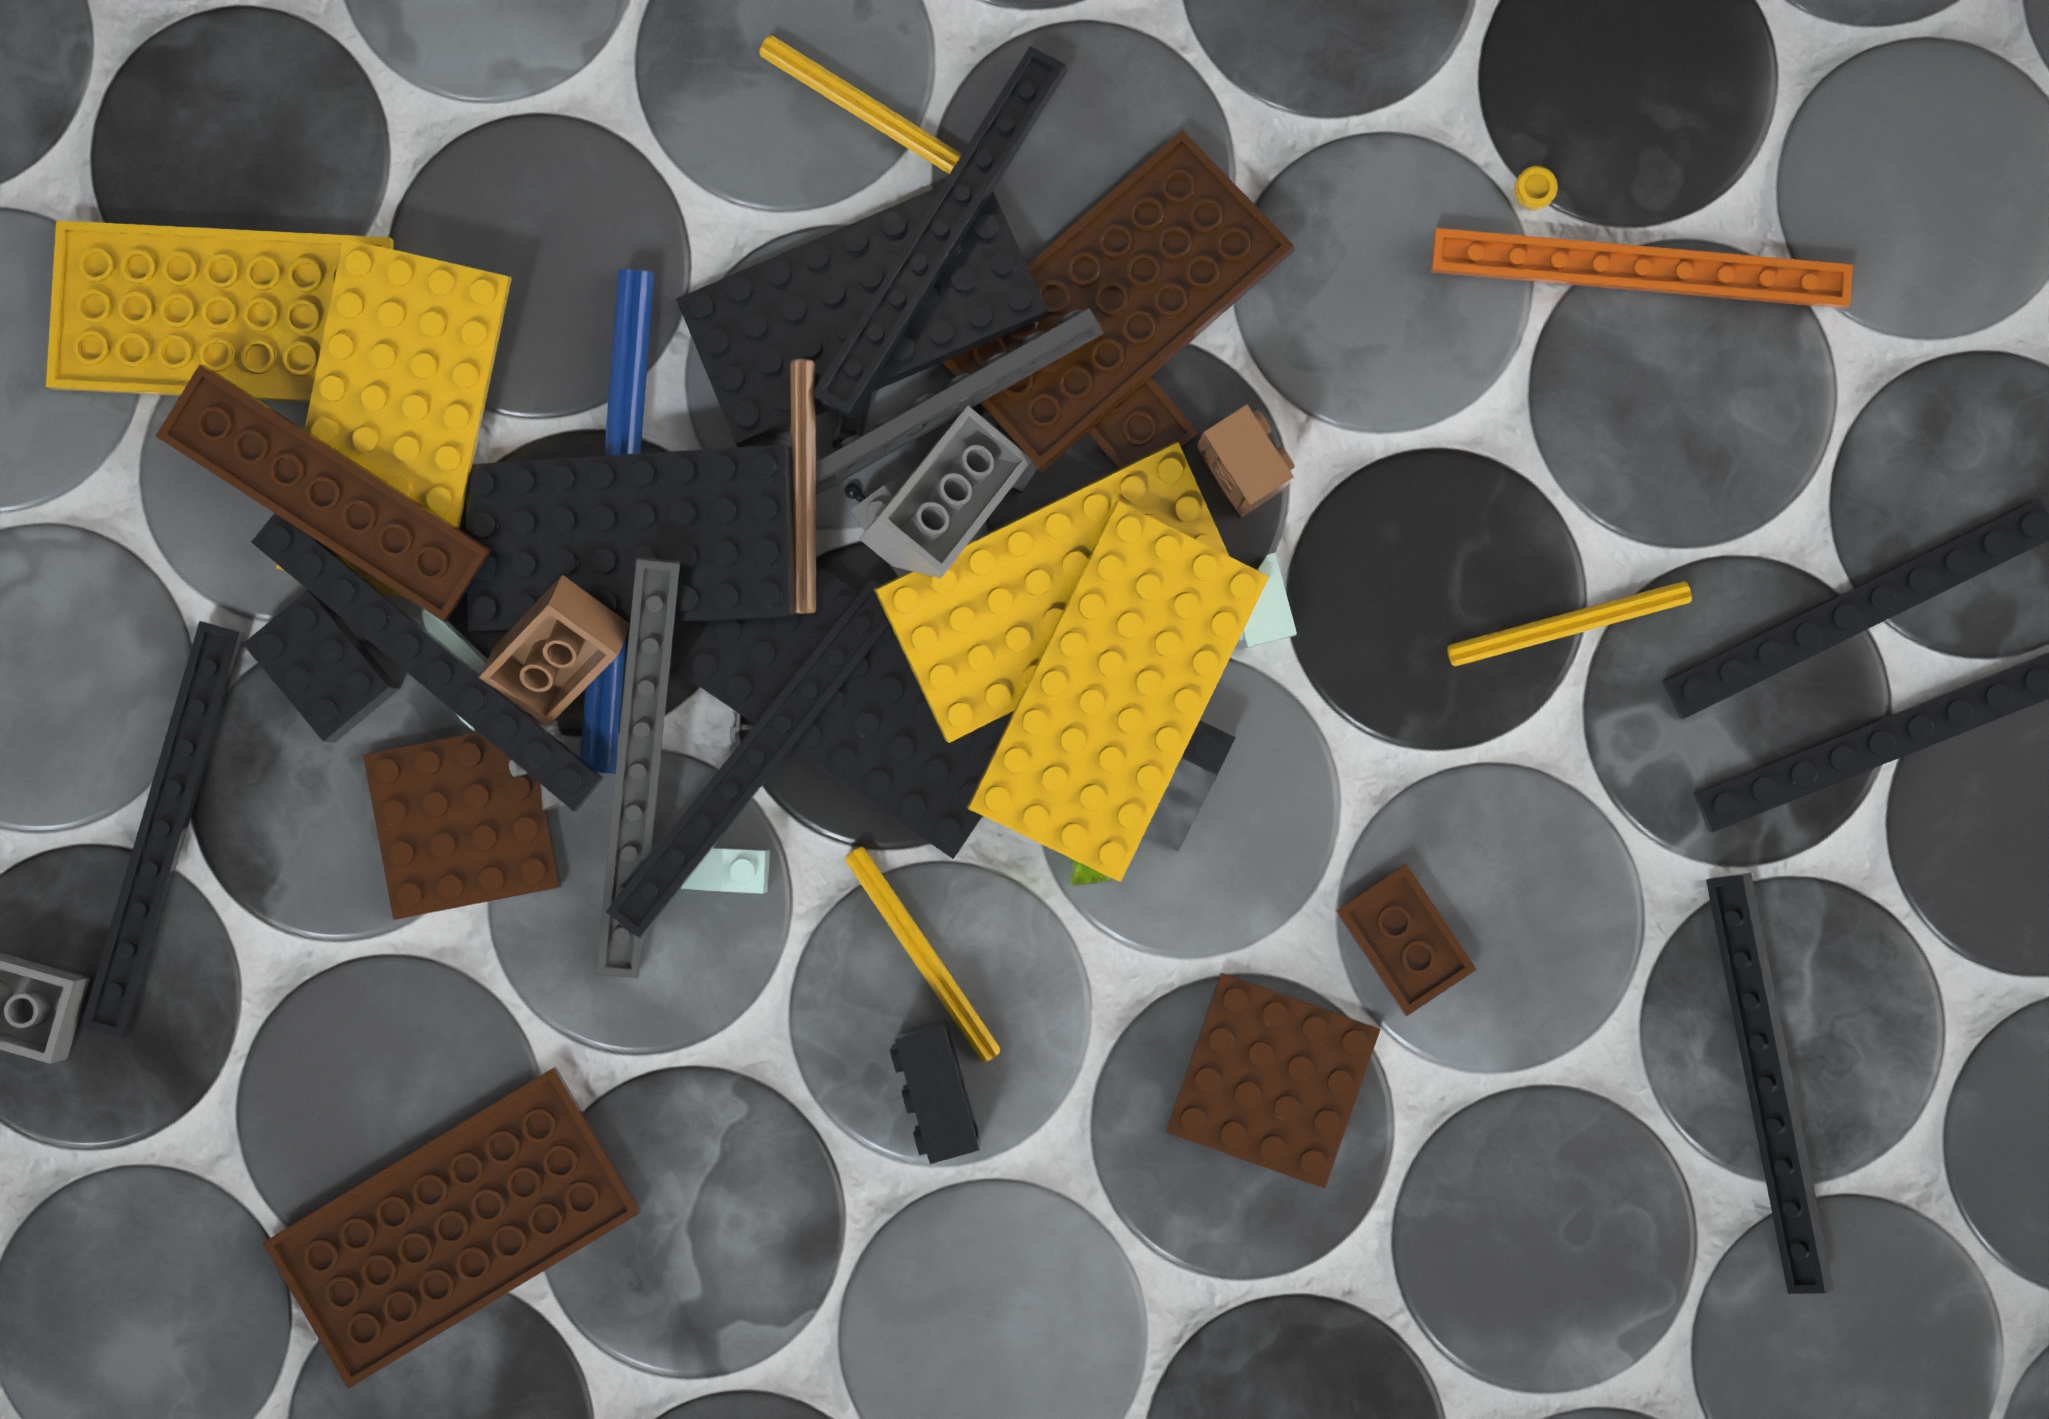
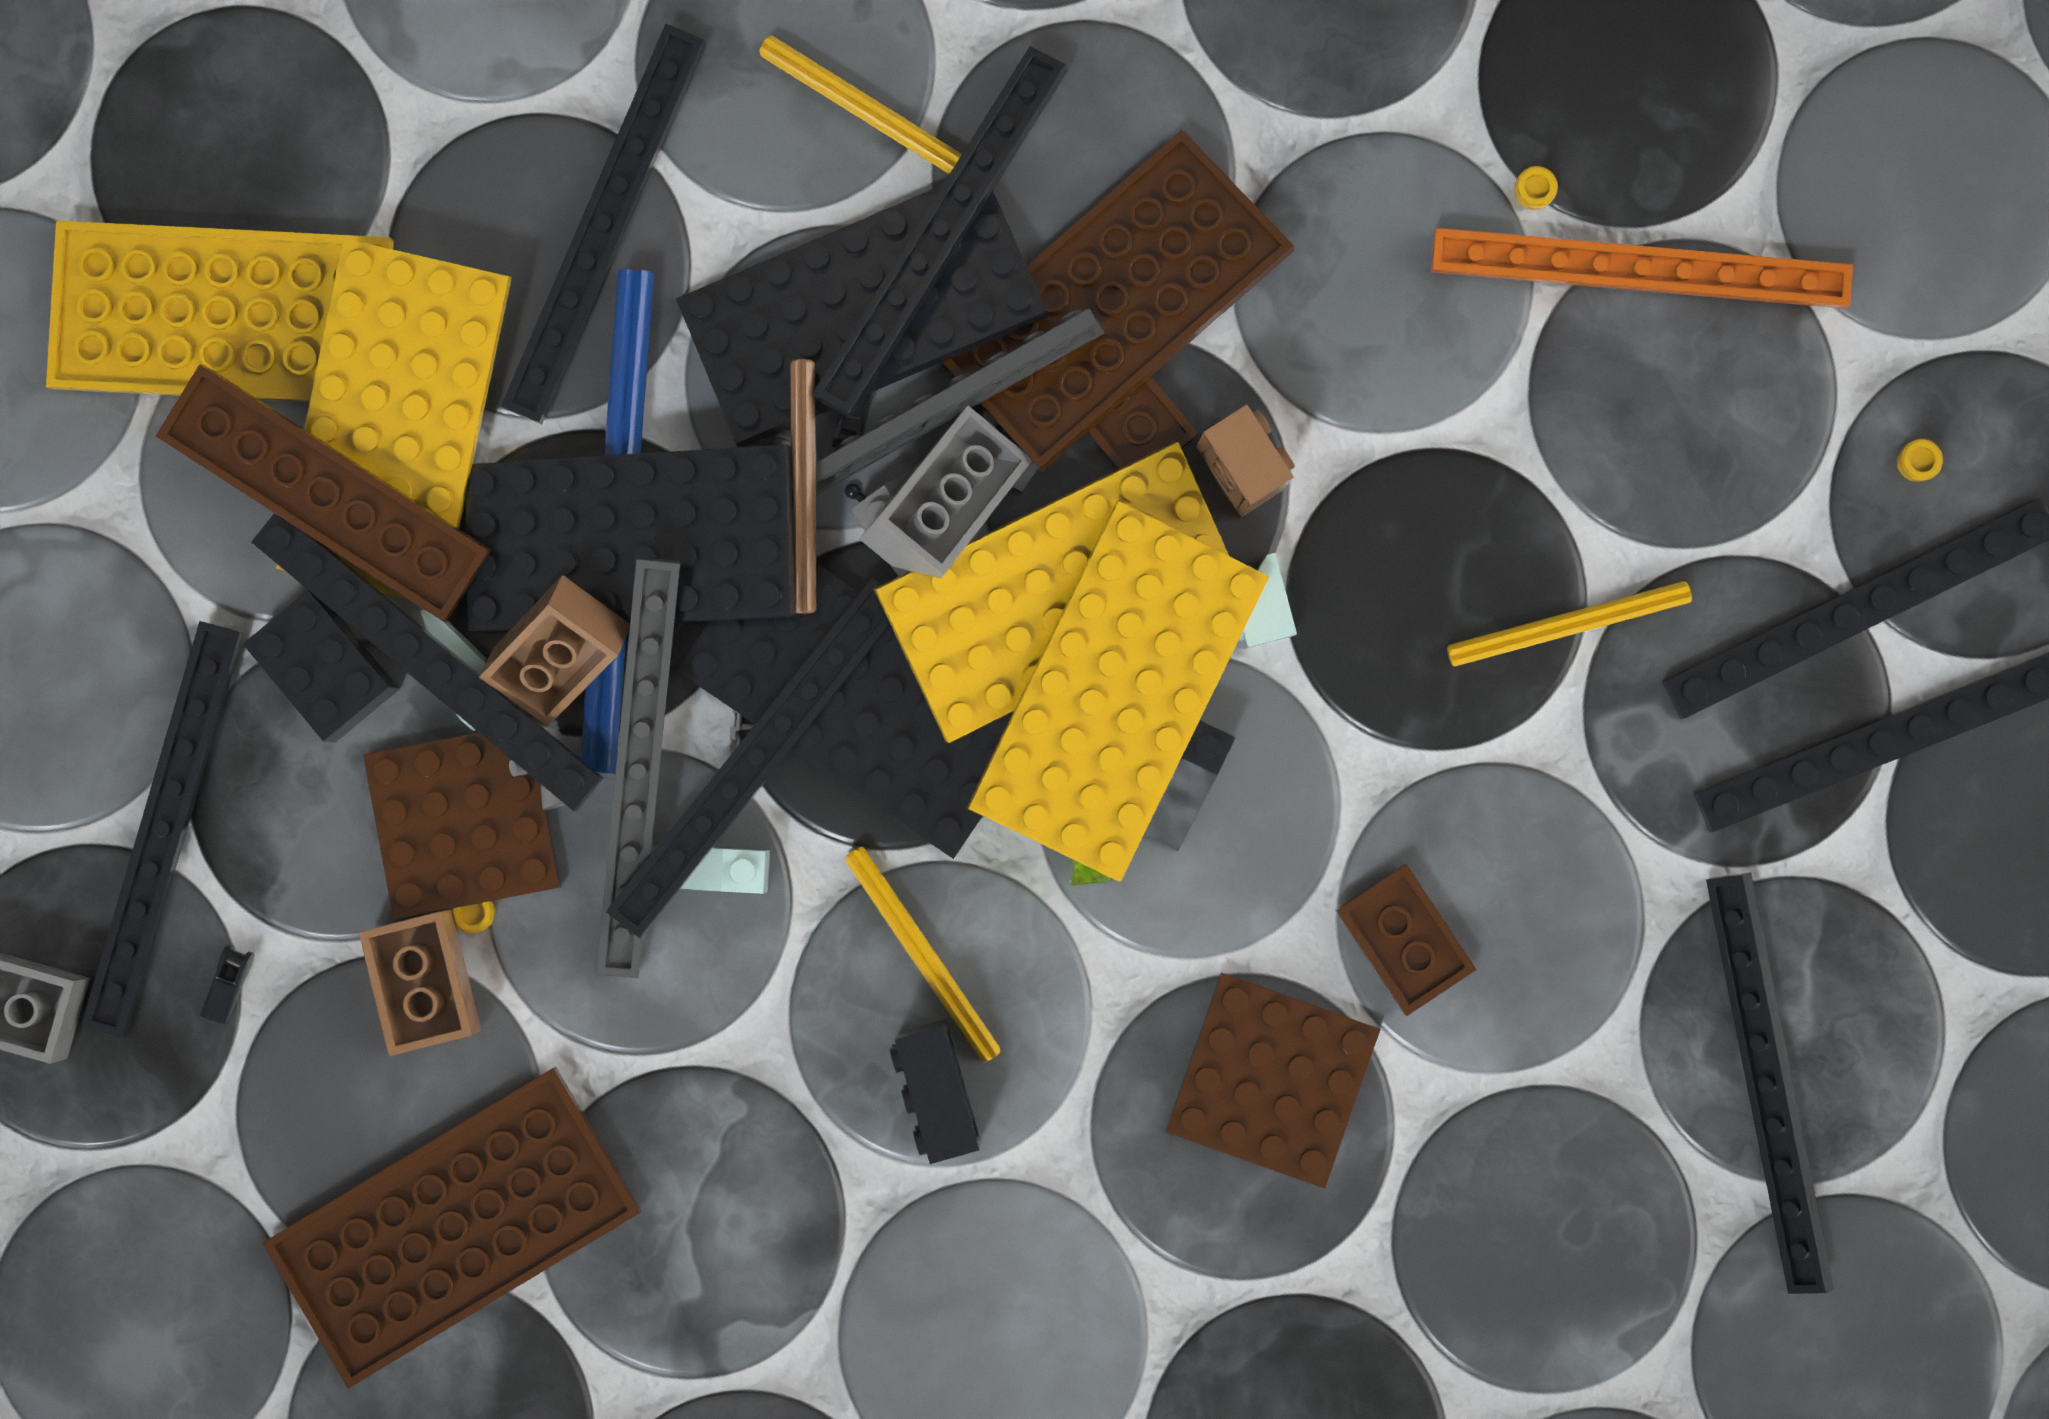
none -> black bar [200,944,255,1024]
none -> medium nougat brick [359,909,482,1056]
none -> yellow tile [452,901,495,933]
none -> black plate [501,23,706,425]
none -> yellow tile [1897,439,1943,482]

